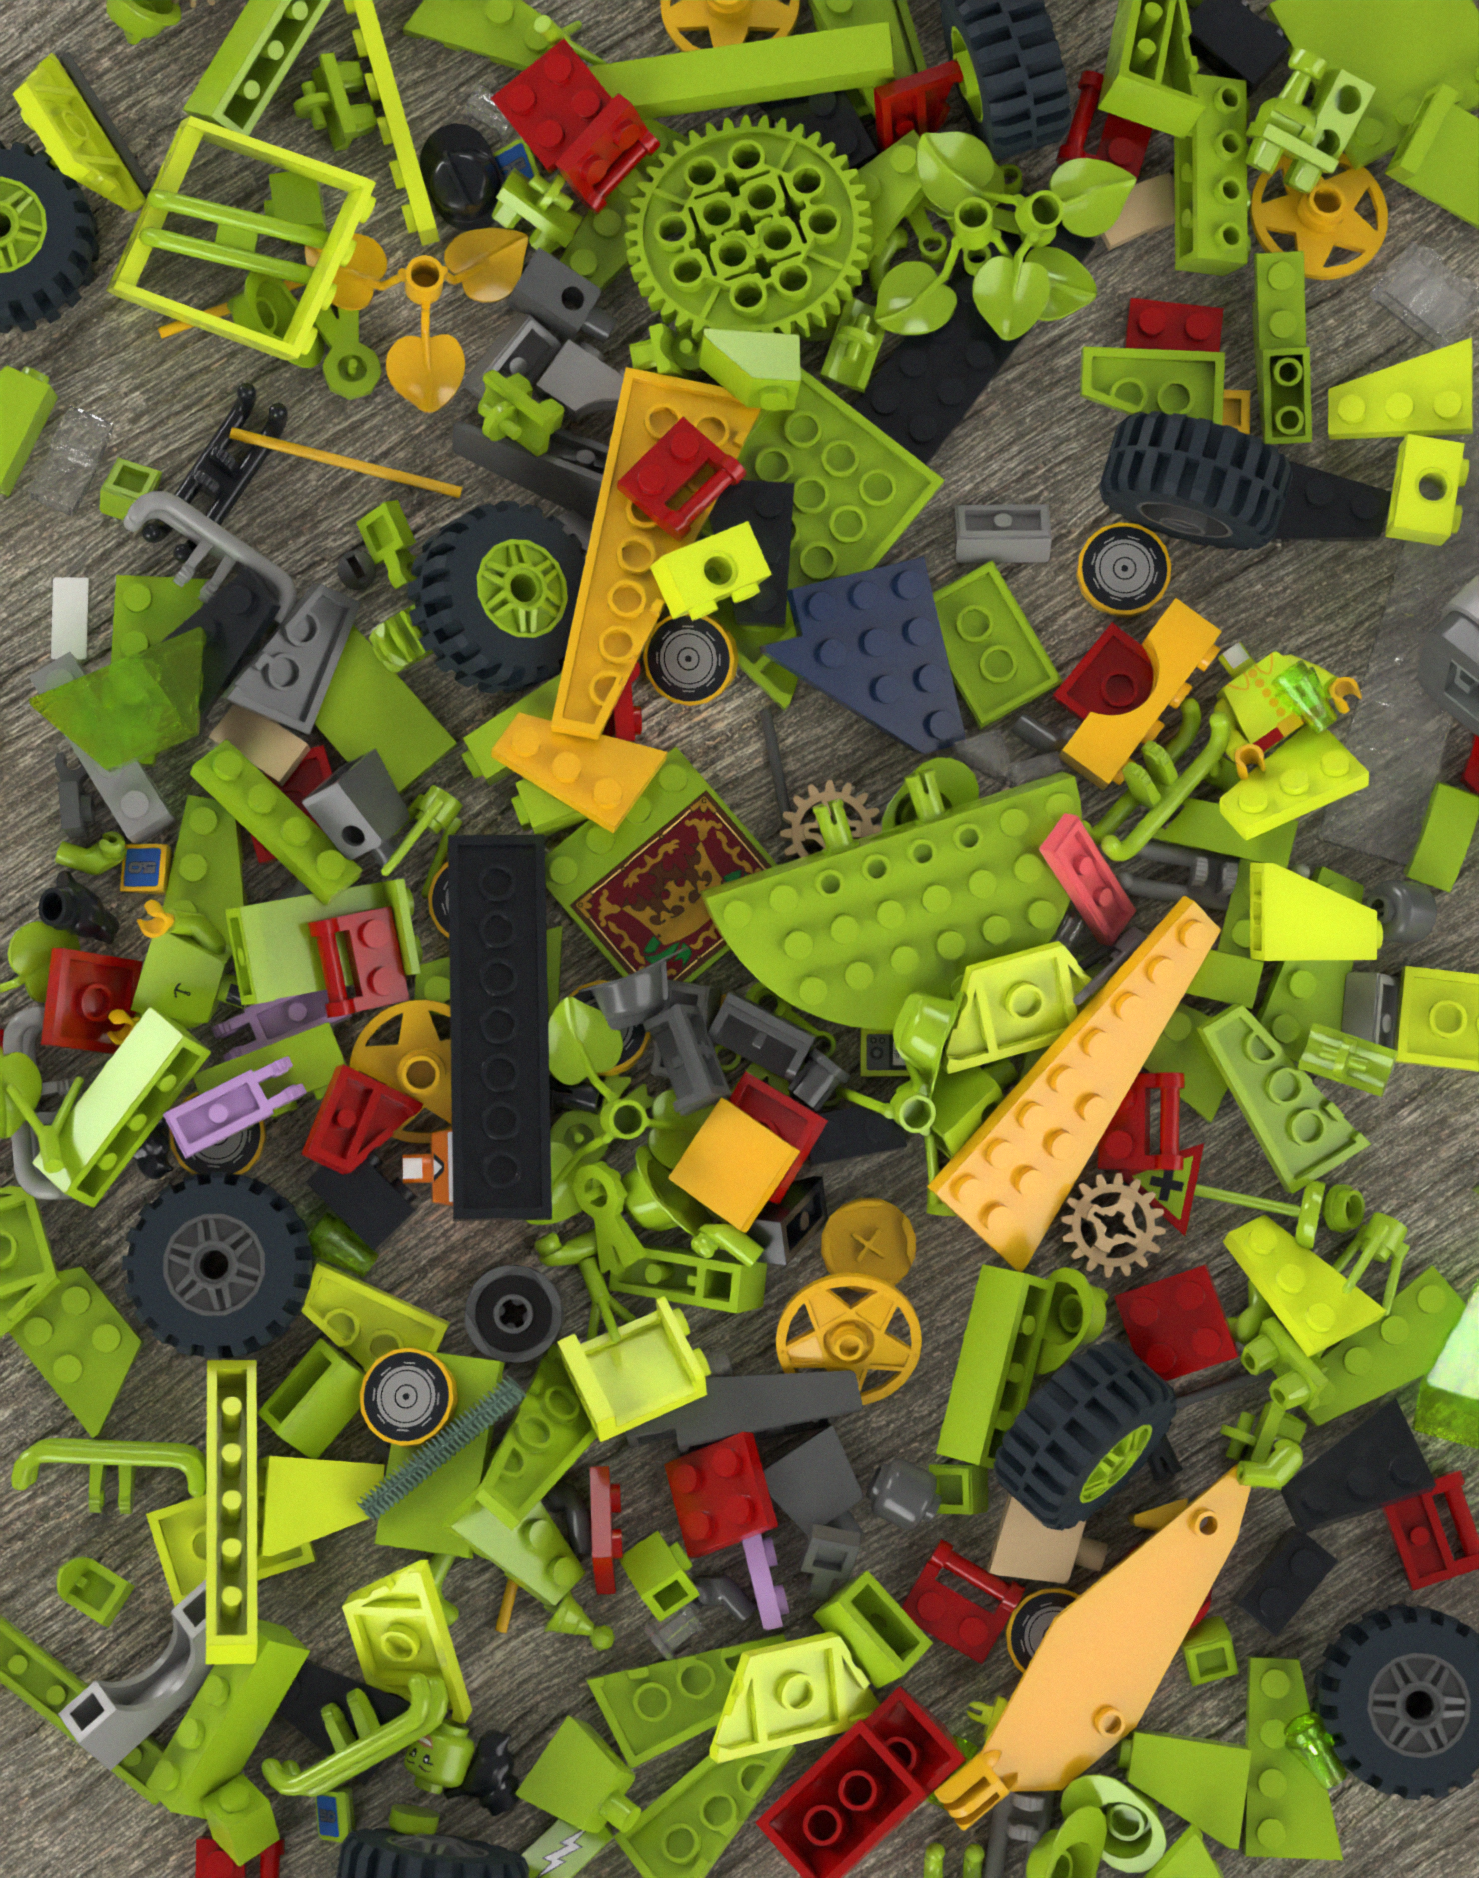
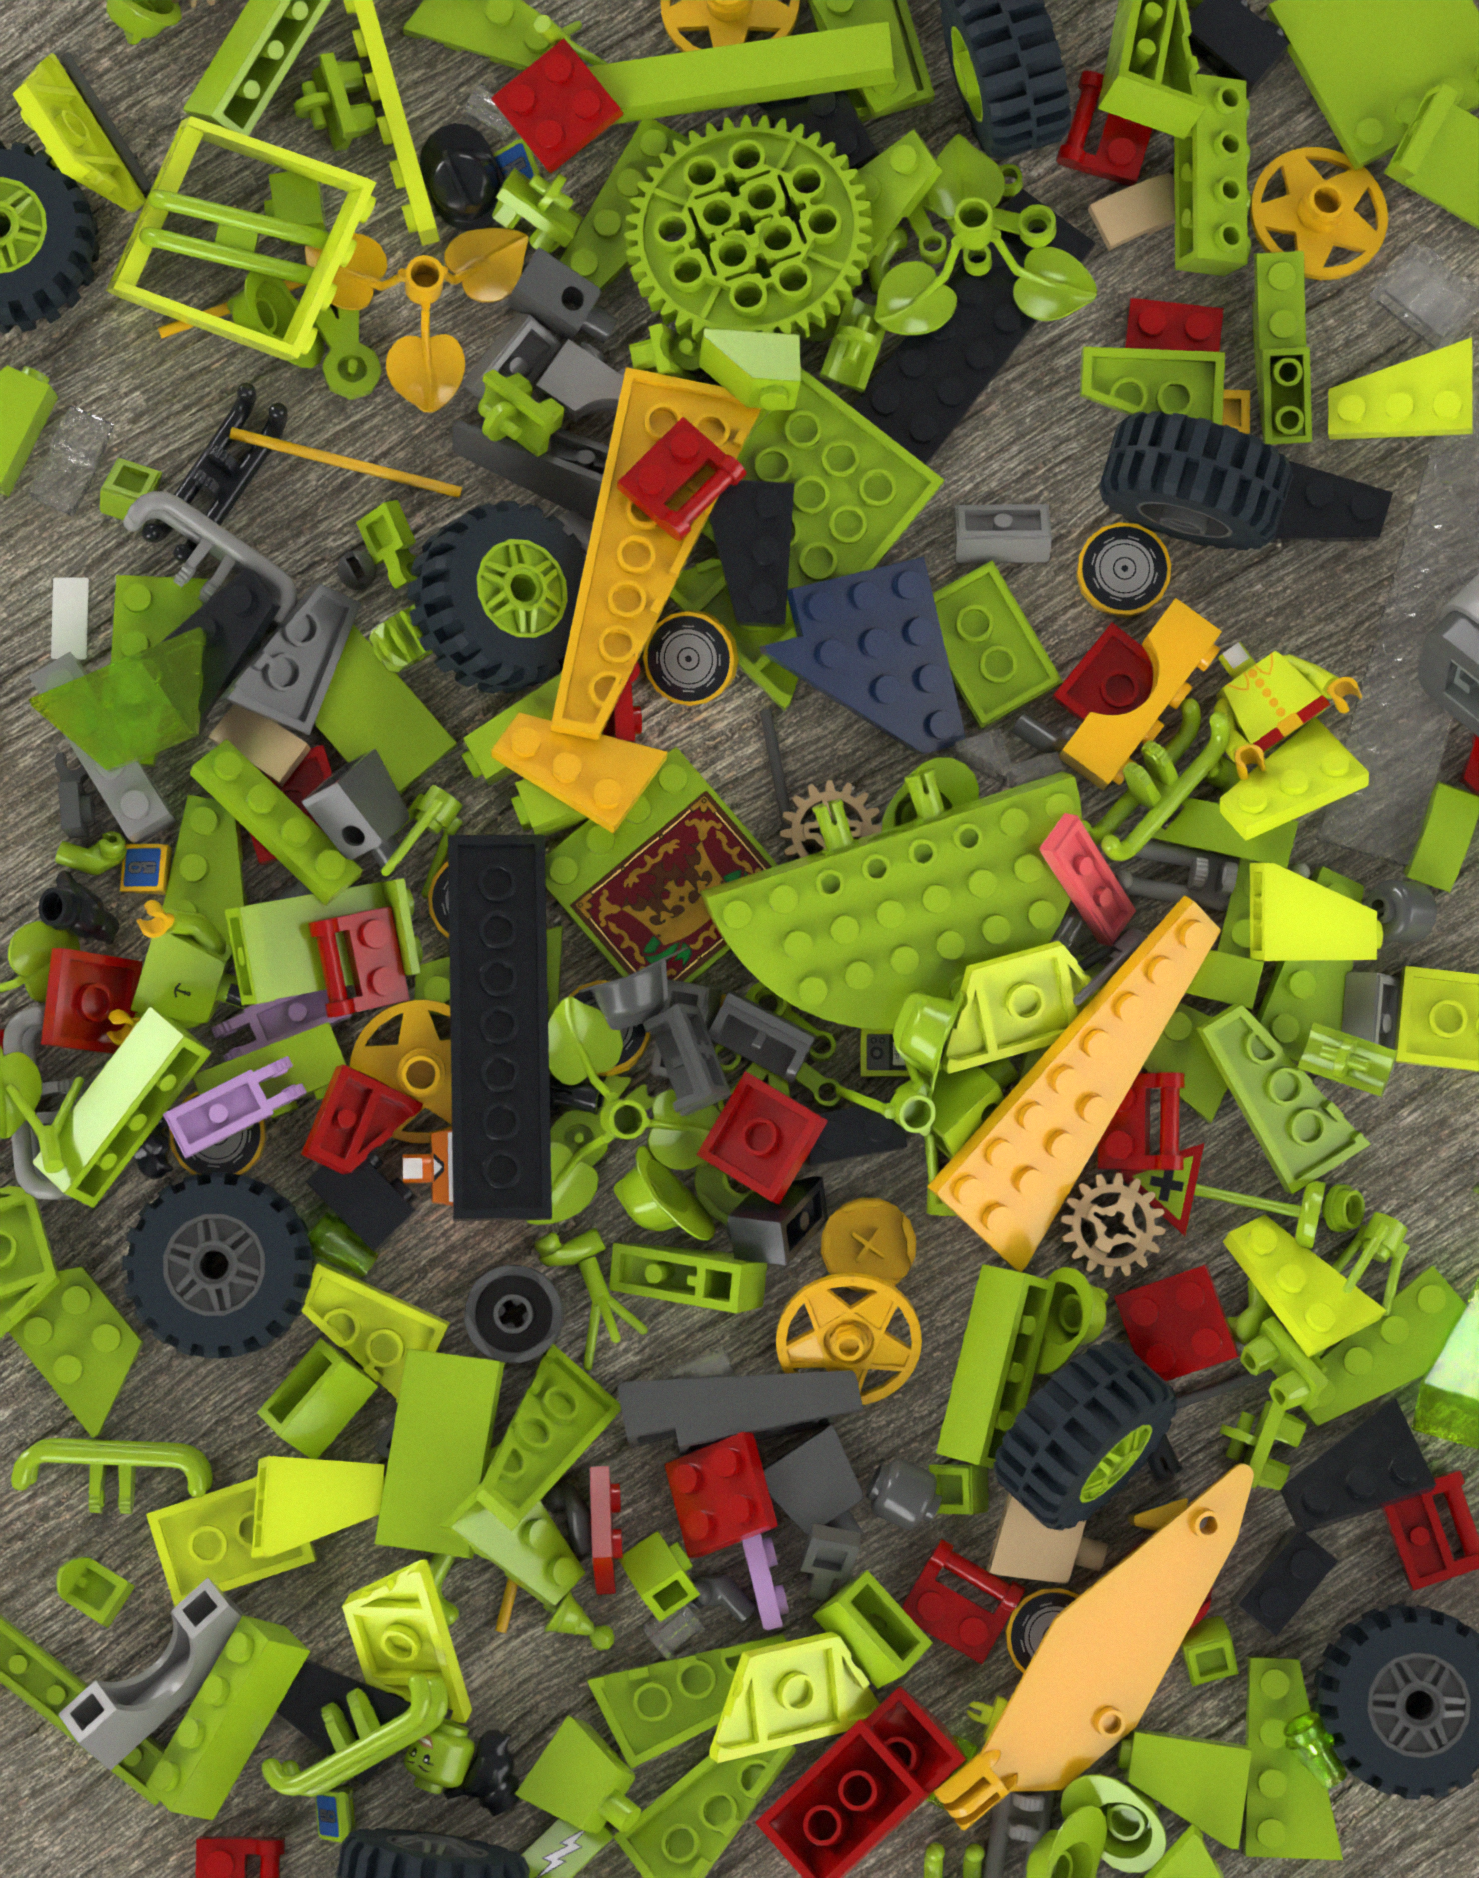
lime brick [201,1773,280,1867] -> none
neon yellow brick [206,1360,257,1664] -> none
sand green axle [356,1375,527,1521] -> none
tile [359,1347,458,1447] -> none
lime tile [388,1804,440,1836] -> none
red plate [554,93,661,215] -> none
neon yellow panel [557,1296,711,1443] -> none
lime piece [573,1161,647,1275] -> none
neon yellow brick [650,521,772,621] -> none
yellow tile [668,1097,800,1233] -> none
lime arm [691,1224,765,1268] -> none
dark grey bush [787,1047,851,1112] -> none
red wing [874,60,964,154] -> none
lime plant [916,131,1137,341] -> none
lime arm [1237,1439,1303,1488] -> none
lime hips [1245,48,1377,194] -> none
clear neon green cone [1271,660,1338,734] -> none
neon yellow brick [1385,434,1469,546] -> none

